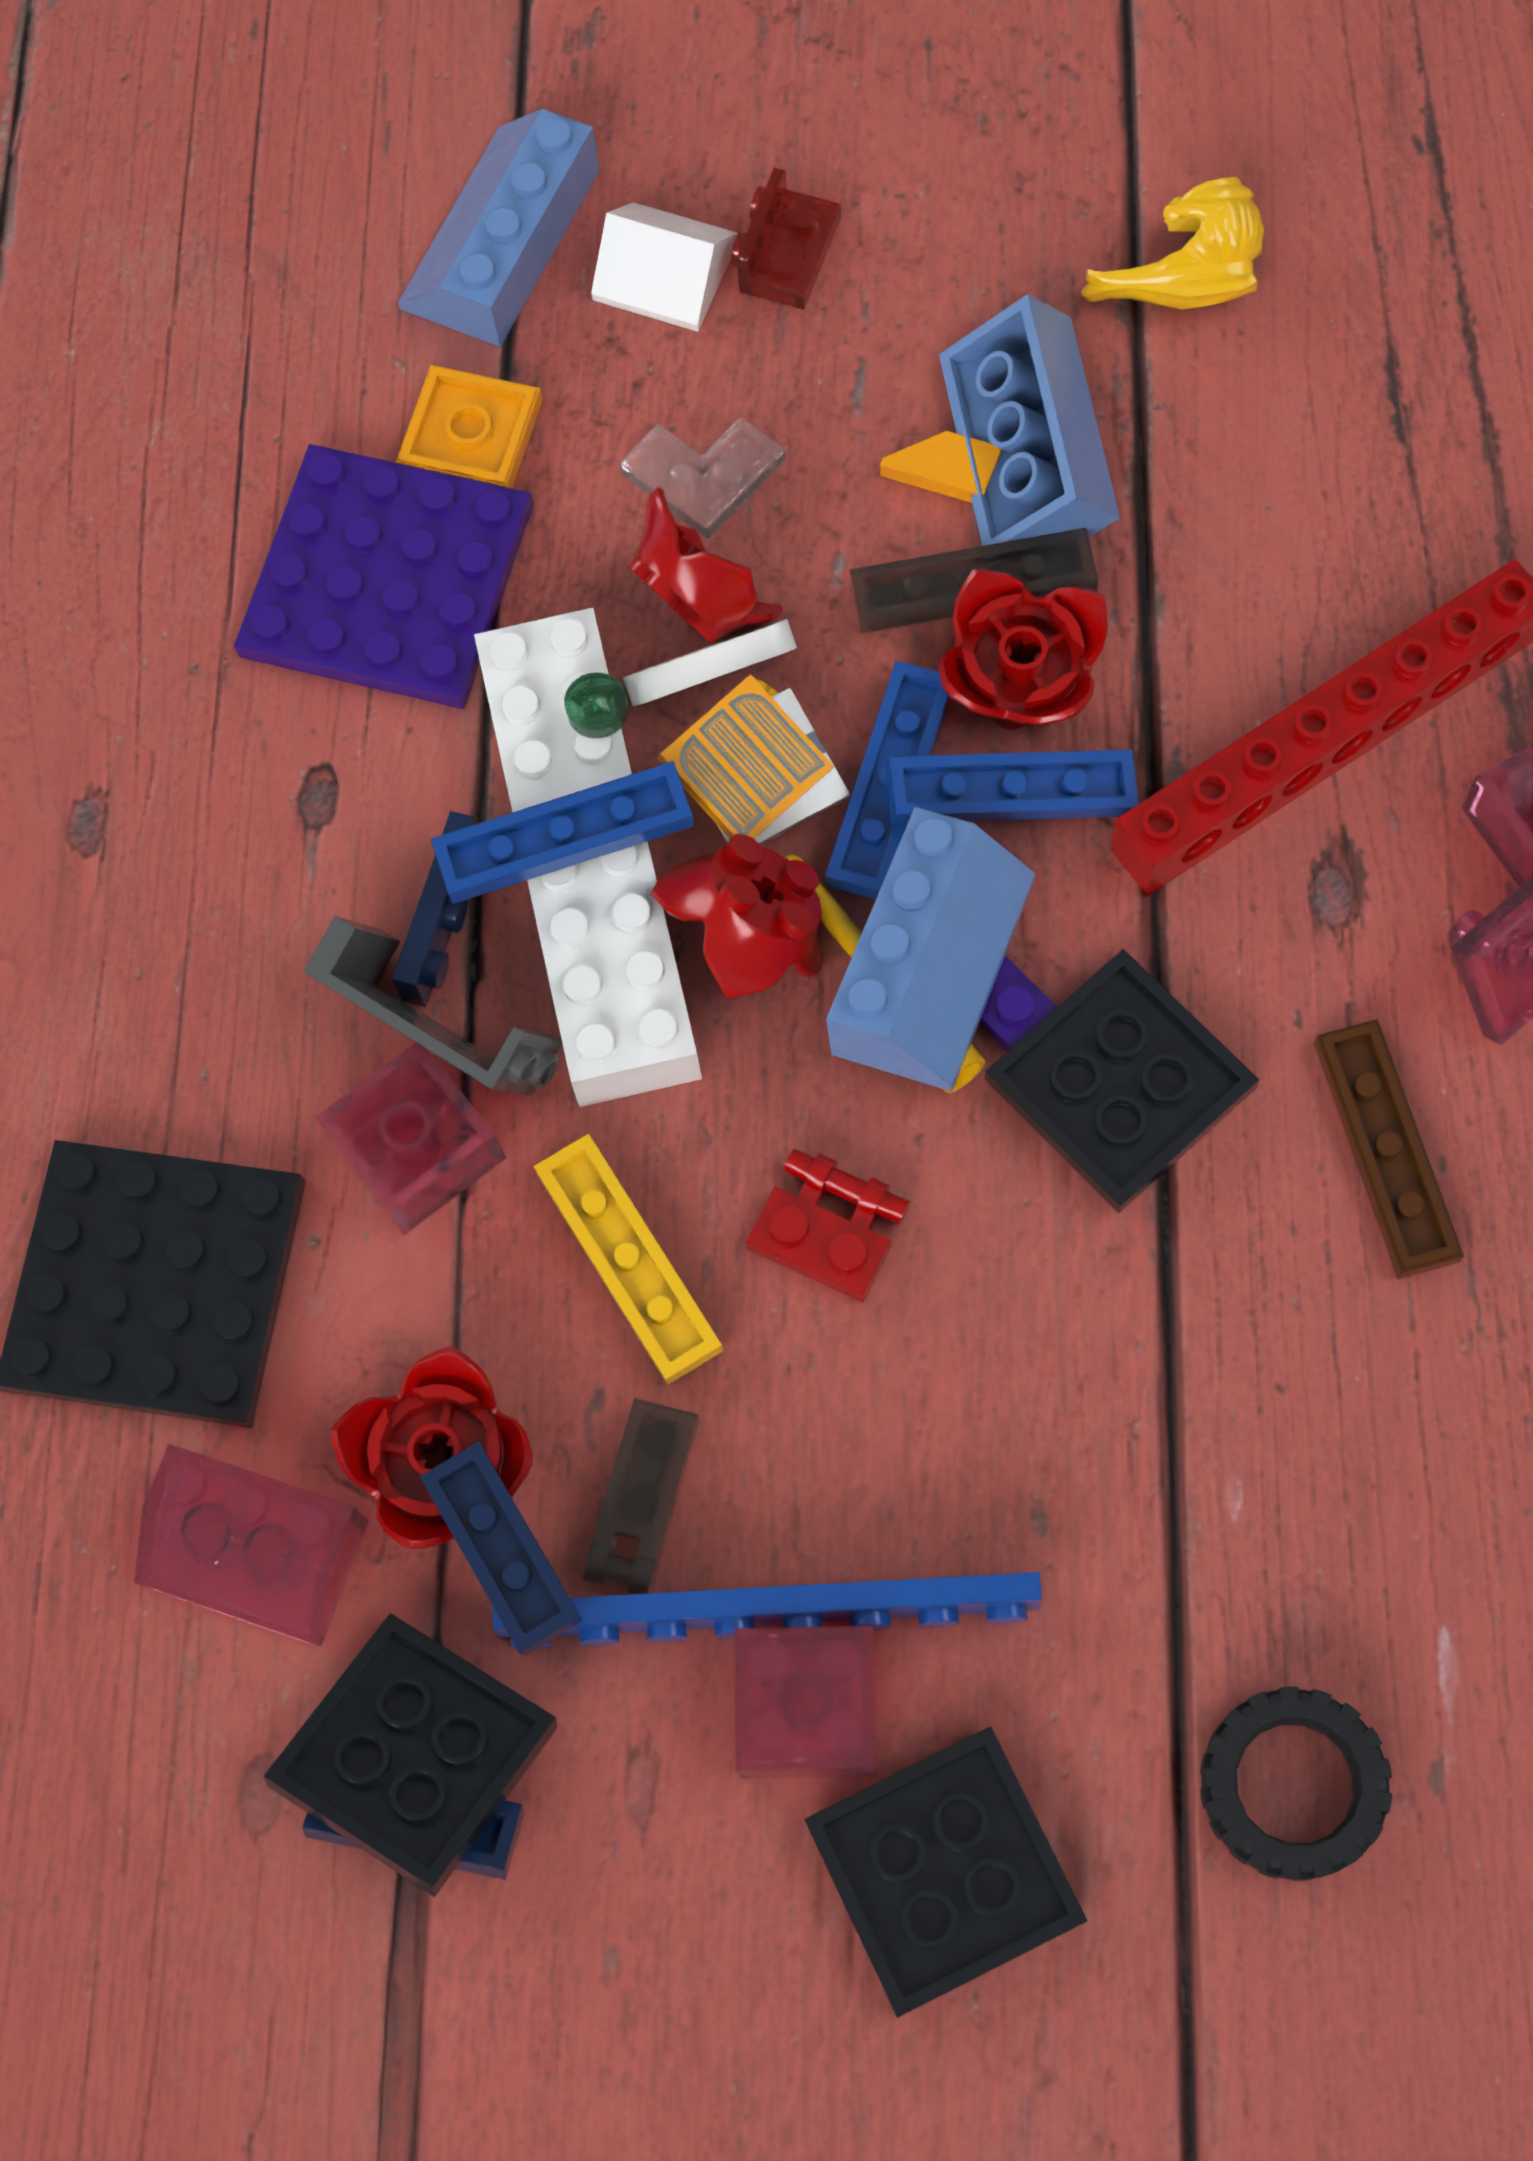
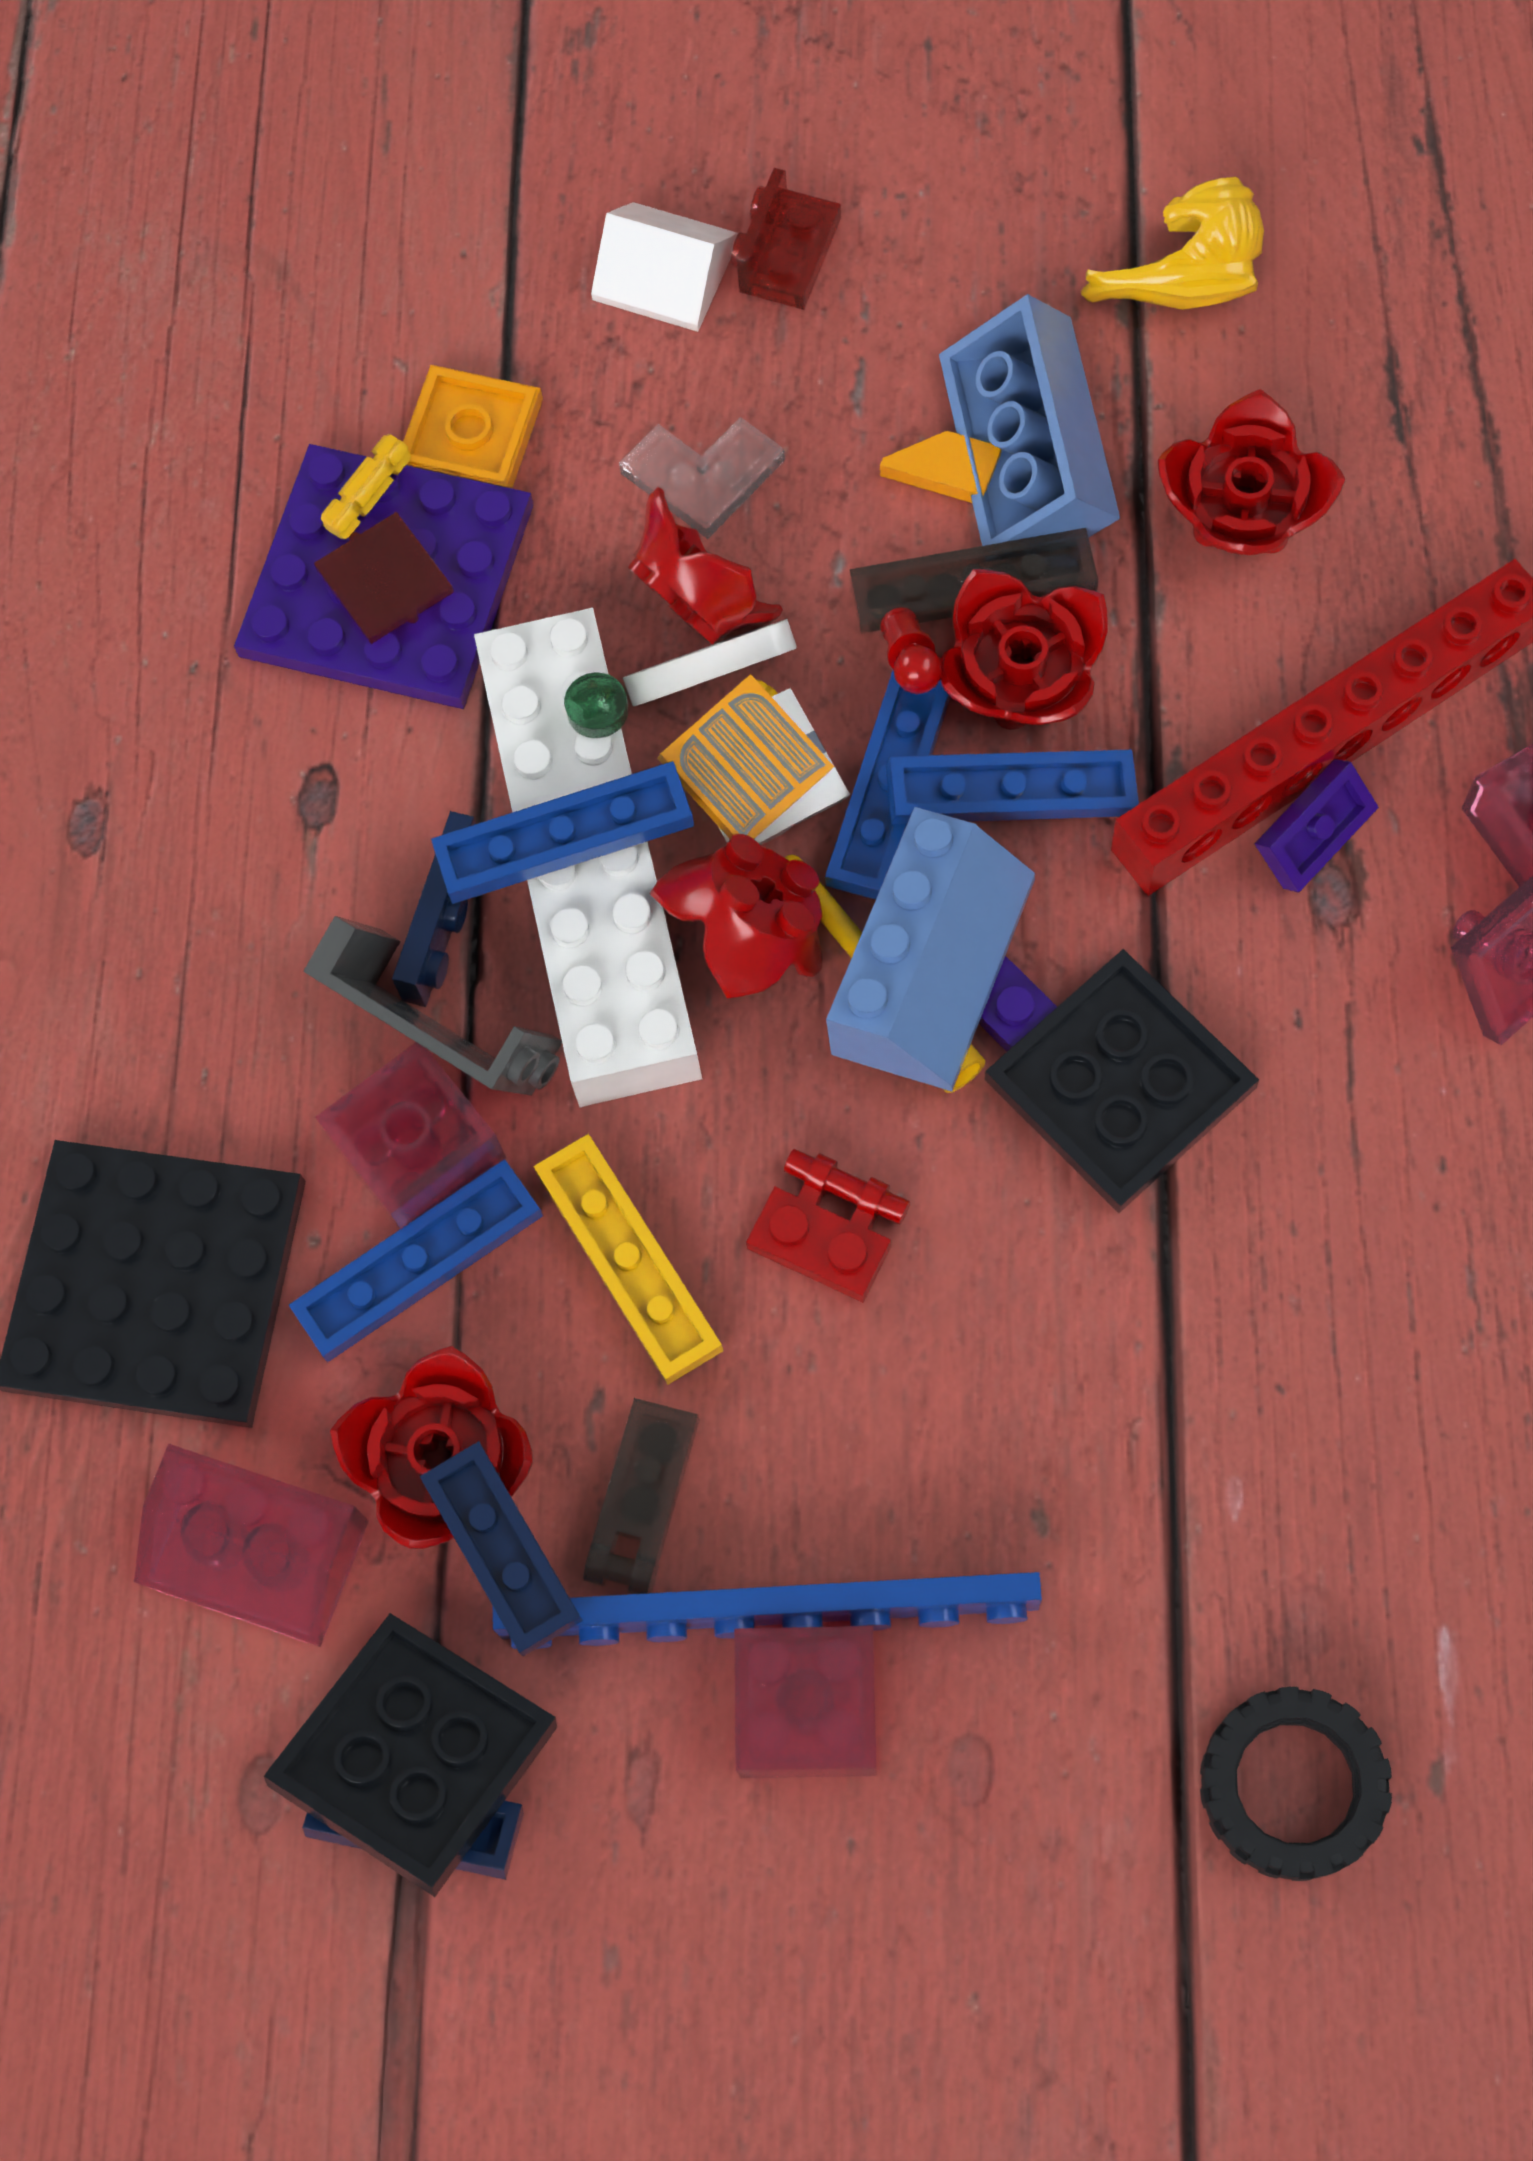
medium blue slope [398,109,600,347] -> none
black plate [804,1726,1088,2018] -> none
reddish brown tile [1314,1019,1464,1279] -> none
none -> blue plate [289,1159,543,1362]
none -> clear red piece [314,512,454,644]
none -> yellow axle [321,434,411,539]
none -> red pin [880,607,942,695]
none -> red brick [1158,389,1345,555]
none -> dark purple plate [1254,759,1379,893]

